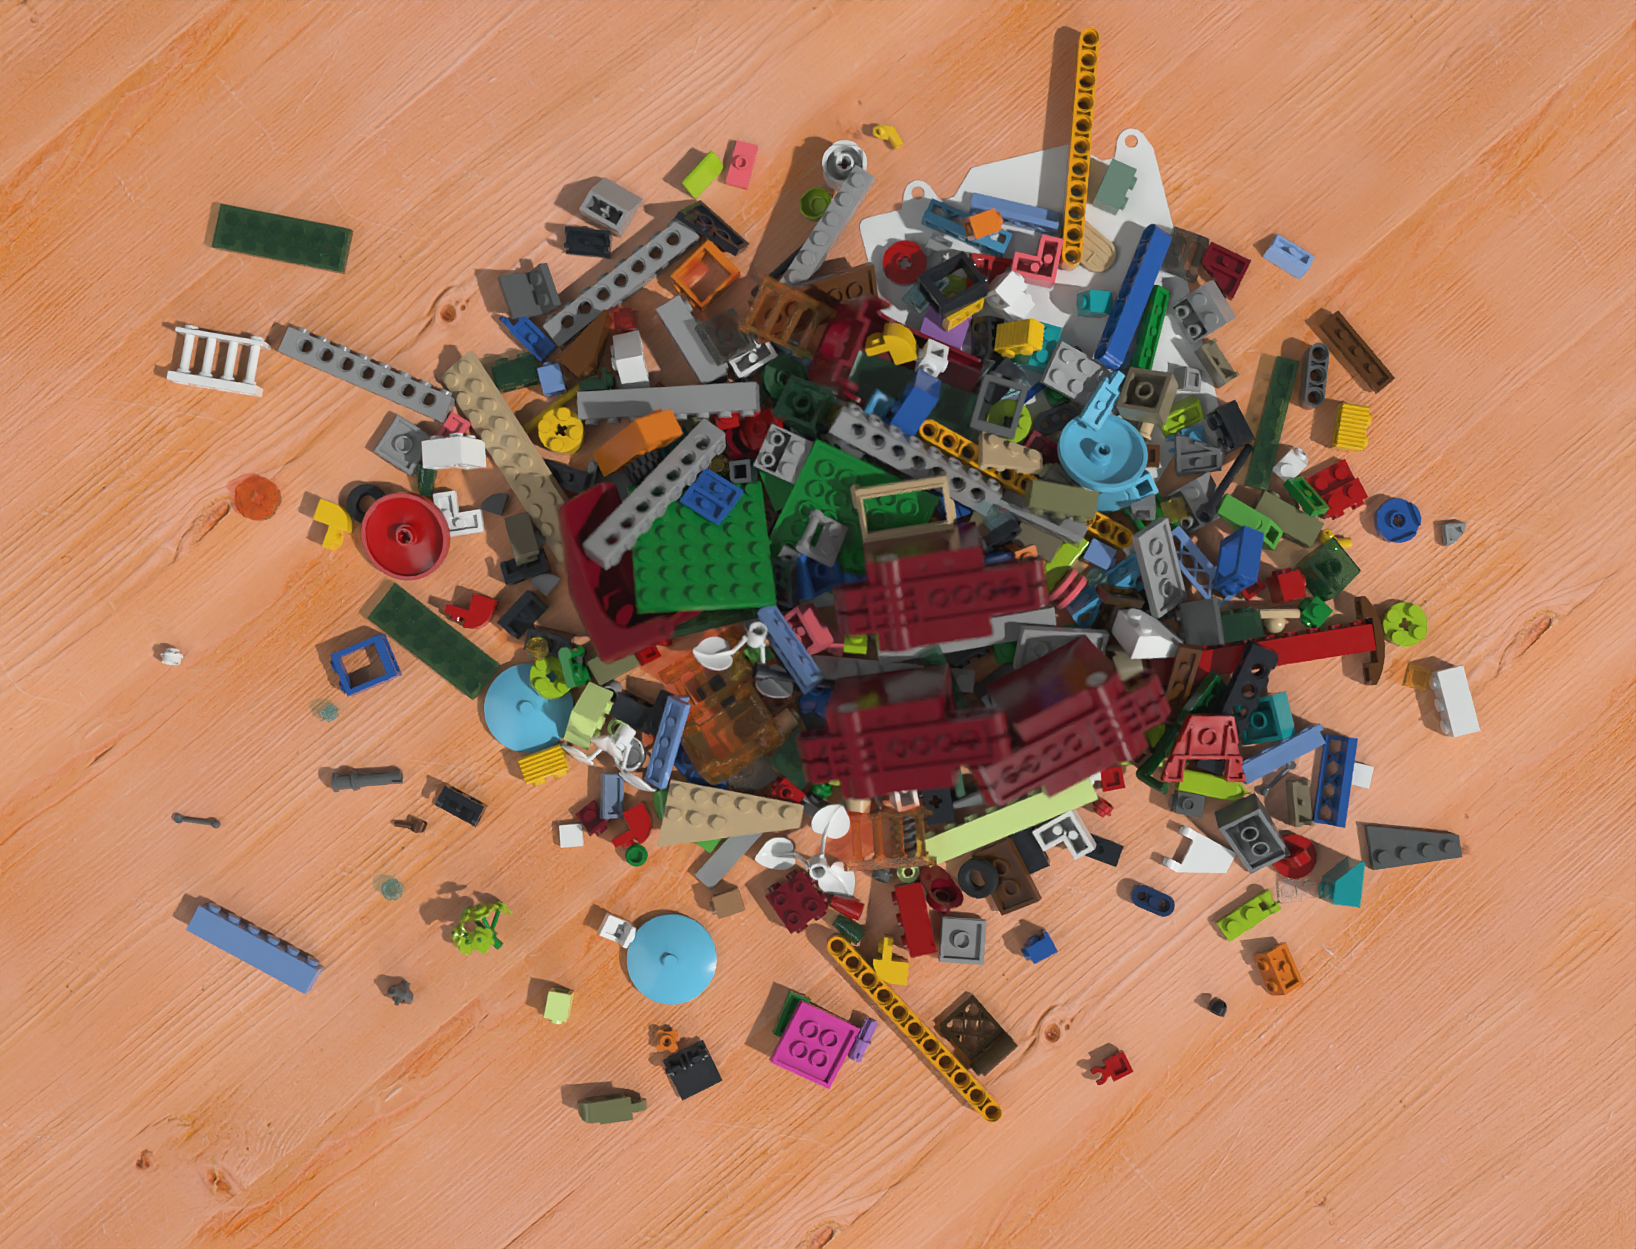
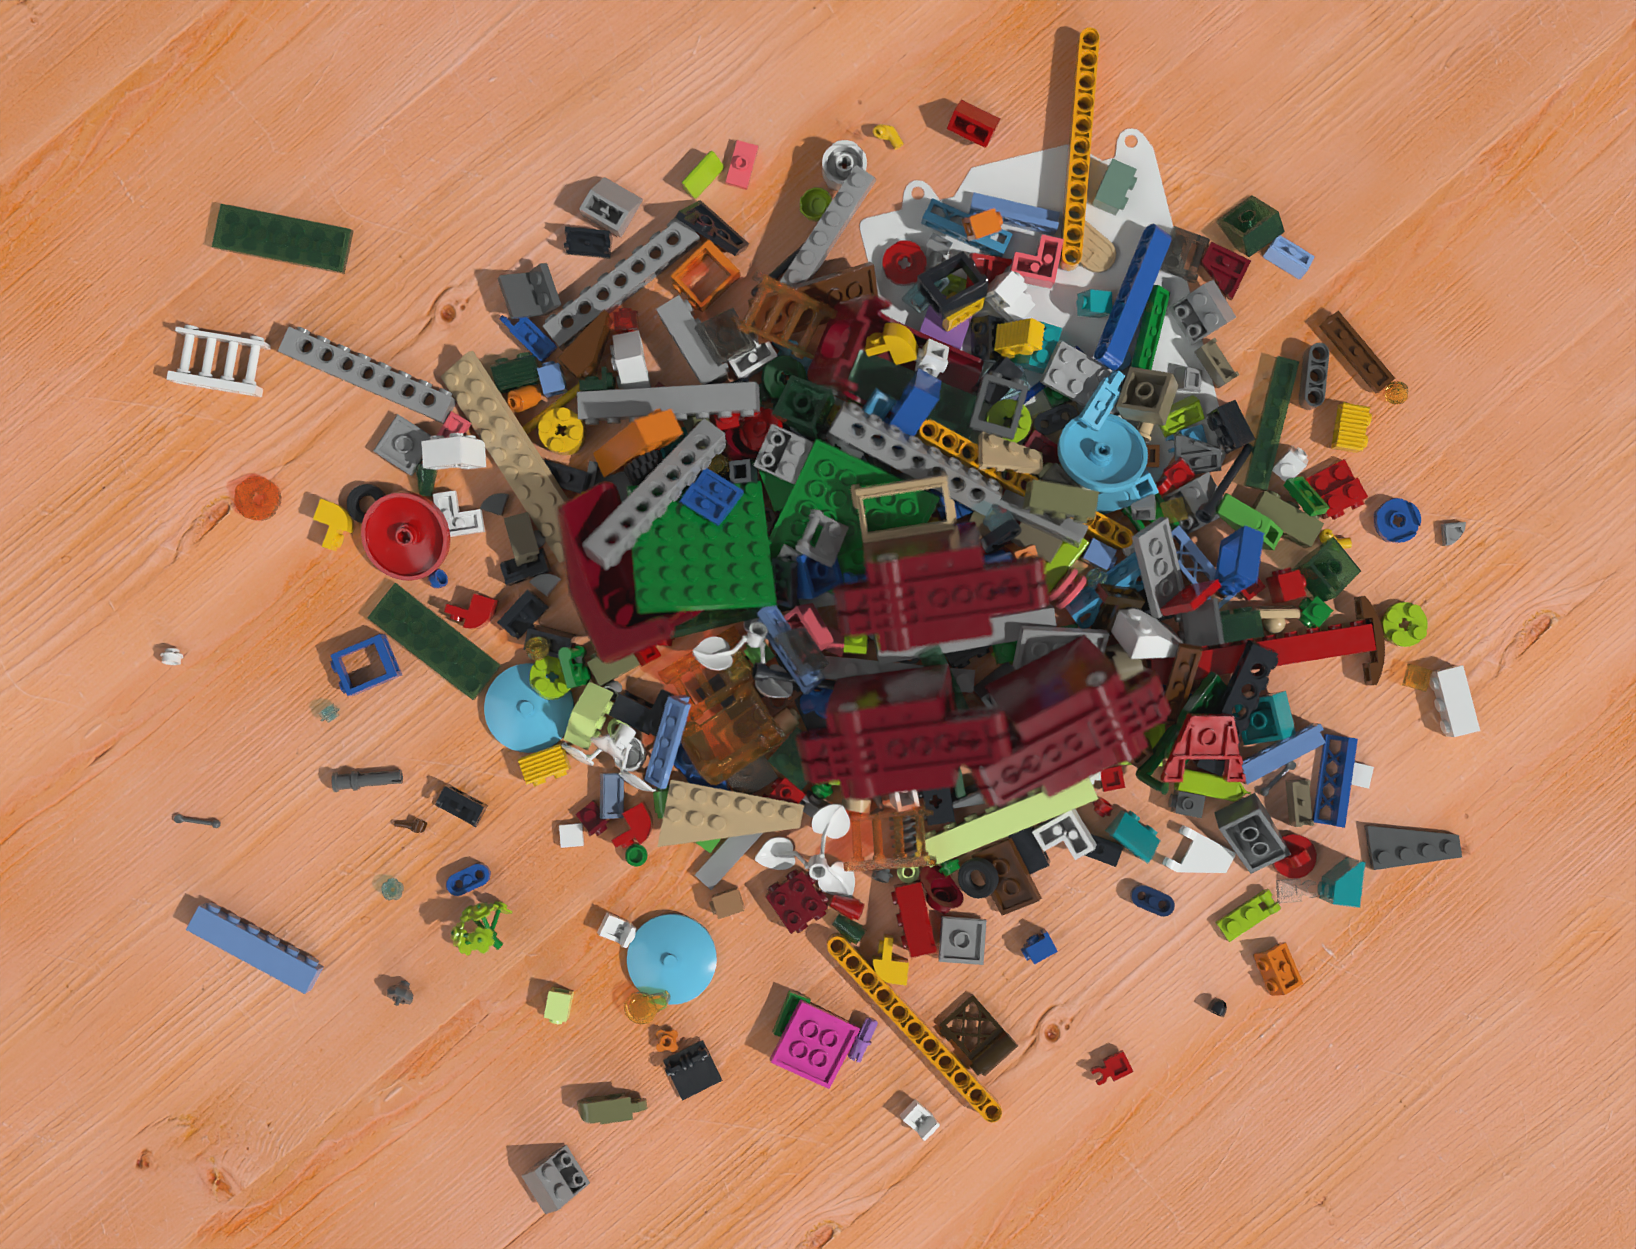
none -> blue hinge [428,569,448,589]
none -> blue plate [446,863,491,896]
none -> orange brick [507,385,541,413]
none -> light grey slope [522,1145,590,1214]
none -> clear yellow piece [624,990,671,1025]
none -> clear smoke plate [774,627,829,677]
none -> white bracket [900,1099,940,1141]
none -> green plate [939,858,961,877]
none -> red brick [946,99,1001,148]
none -> teal slope [1105,810,1161,863]
none -> red plate [1155,457,1195,495]
none -> red plate [1160,579,1221,616]
none -> clear green slope [1216,195,1285,257]
none -> clear yellow tile [1384,381,1409,404]

